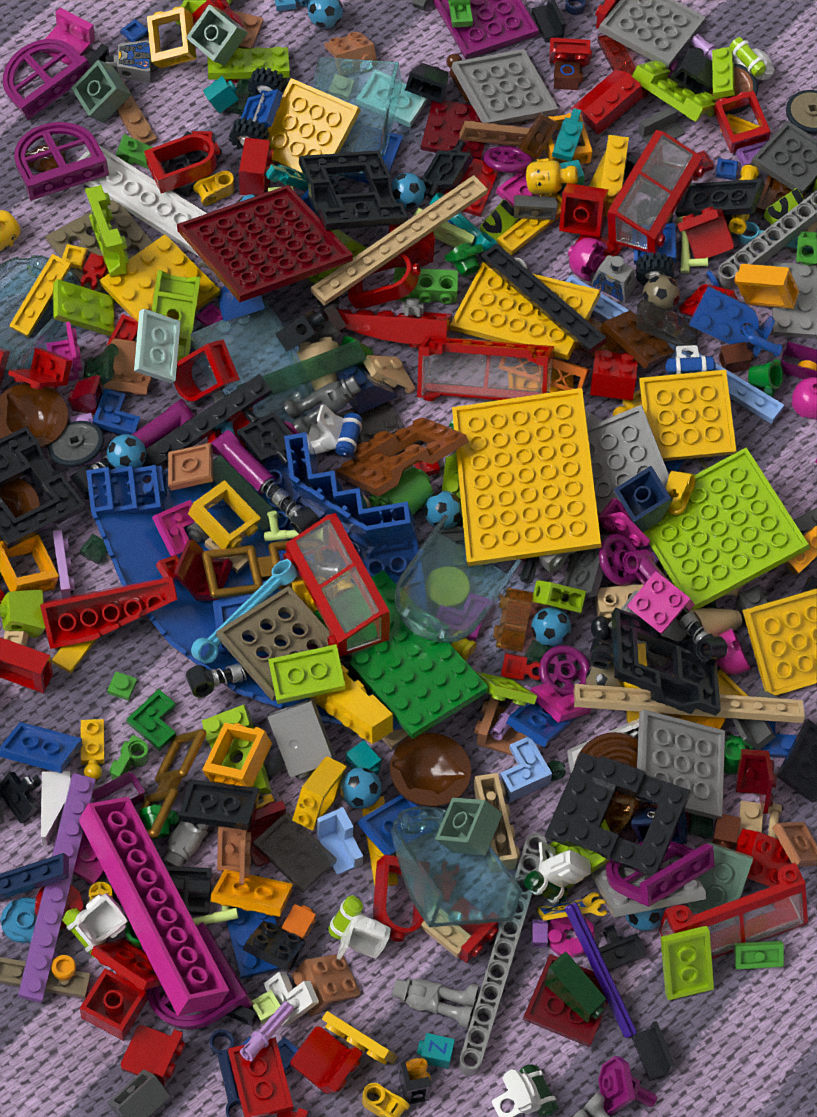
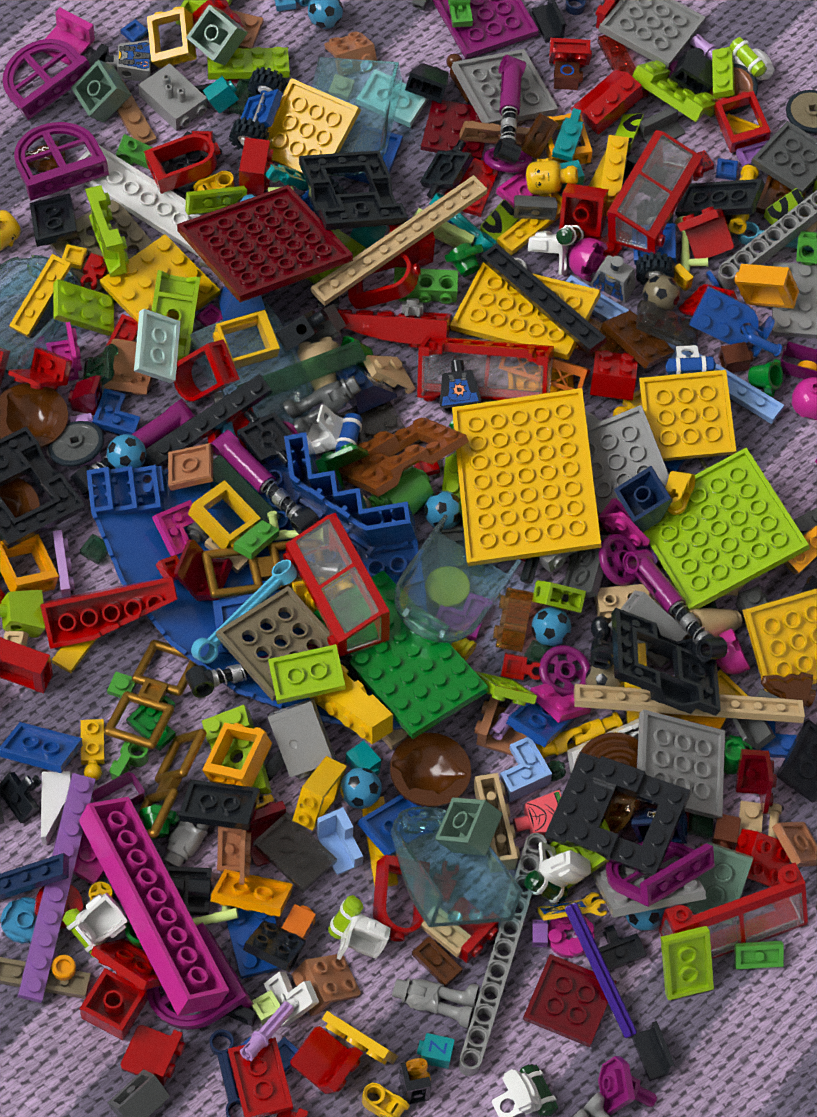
dark azure piece [392,172,426,210] -> none
dark green slope [545,951,606,1023] -> none
dark pink bracket [627,571,695,634] -> none
none -> black plate [30,193,78,247]
none -> pearl gold bar [104,640,197,749]
none -> light grey piece [138,63,212,131]
none -> lime plate [185,186,247,215]
none -> yellow window [212,310,280,369]
none -> bright green plate [233,520,279,560]
none -> green bracket [315,443,369,489]
none -> teal brick [350,226,387,248]
none -> reddish brown plate [412,936,463,987]
none -> torso [440,360,483,413]
none -> piece [493,54,526,165]
none -> coral torso [513,790,561,840]
none -> white piece [528,225,585,275]
none -> yellow piece [535,712,623,758]
none -> lime slope [615,113,644,152]
none -> yellow tile [673,263,694,291]
none -> reddish brown rock [761,672,816,708]

